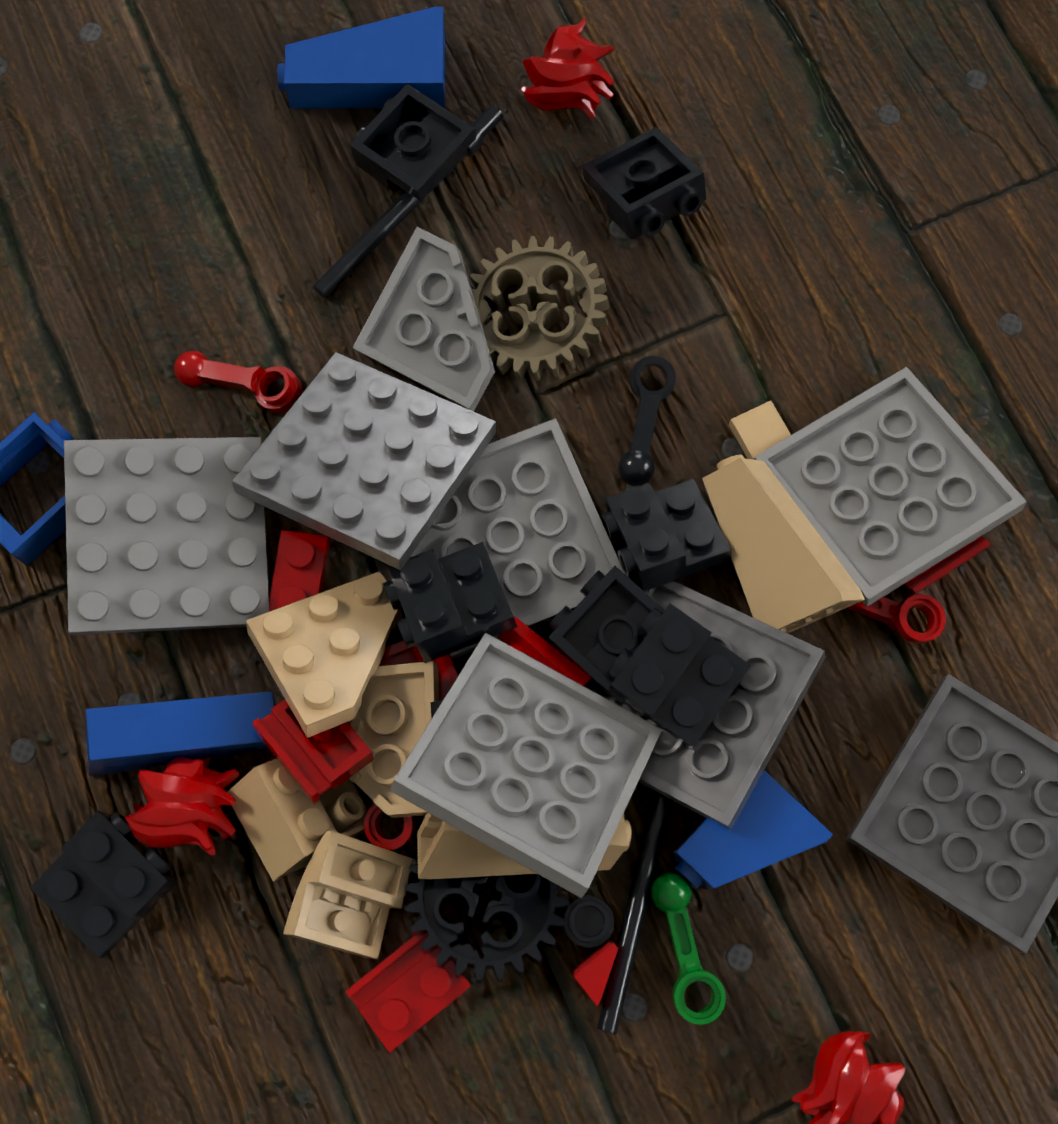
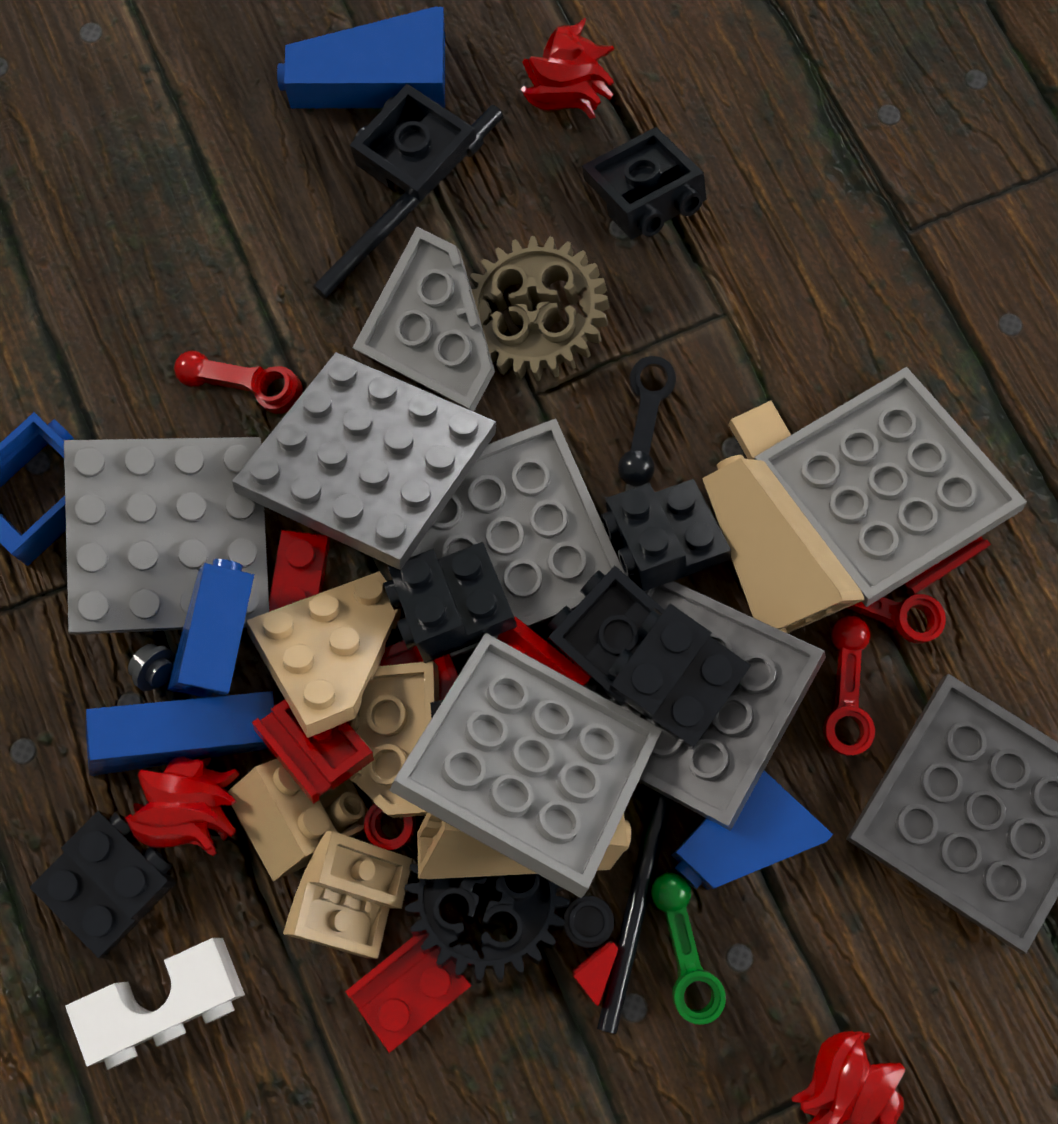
none -> white arch [65,938,245,1070]
none -> dark grey plate [128,644,175,691]
none -> blue slope [167,559,255,698]
none -> red piece [823,616,875,755]

